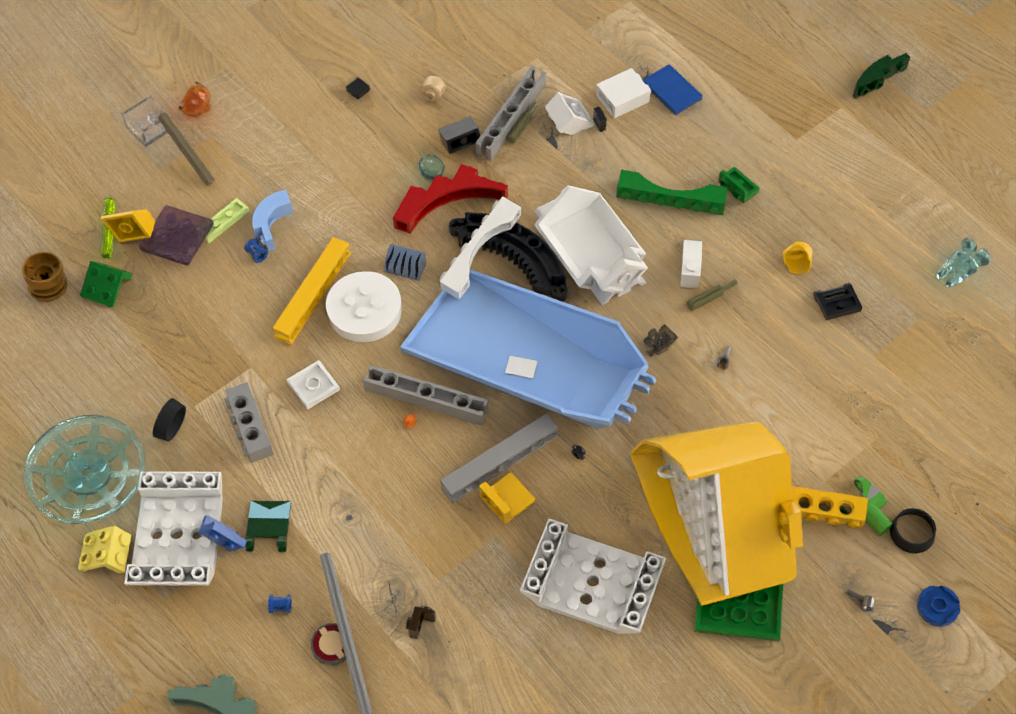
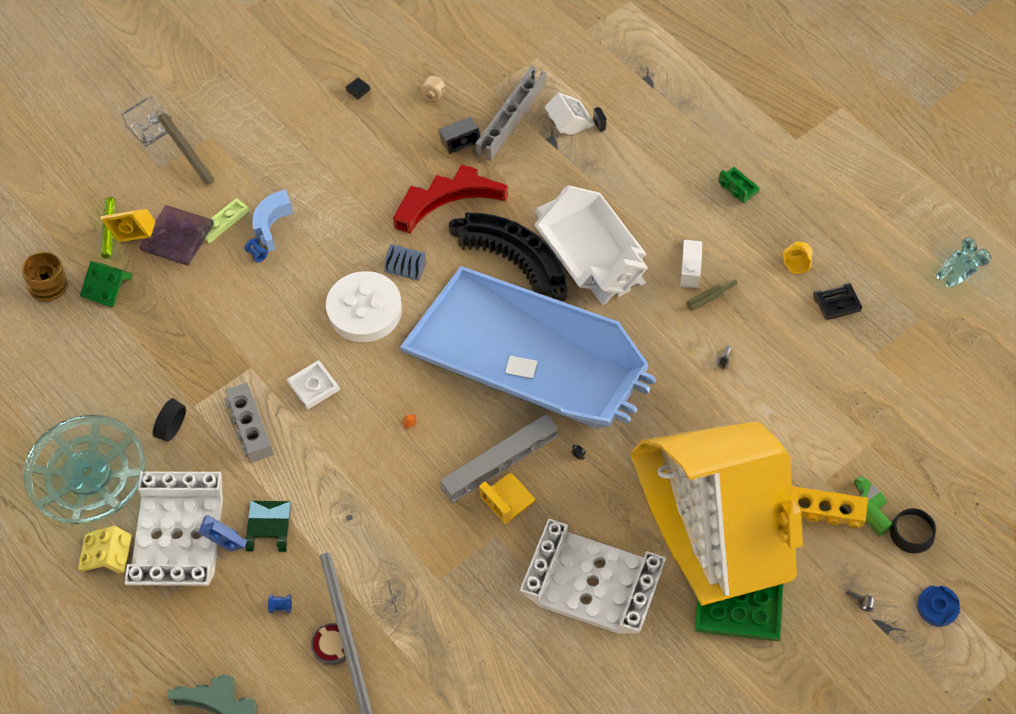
clear orange cylinder [179,81,212,117] -> none
yellow piece [272,237,351,345] -> none
light grey piece [363,365,489,426] -> none
dark brown bracket [406,606,436,639] -> none
clear light blue hair [418,155,445,181] -> none
white arch [440,196,521,300] -> none
olive axle [506,102,538,143] -> none
white brick [596,68,651,118] -> none
green arch [616,170,728,215] -> none
blue tile [643,64,702,115] -> none
clear smoke piece [643,324,678,357] -> none
dark green slope [853,53,910,99] -> none

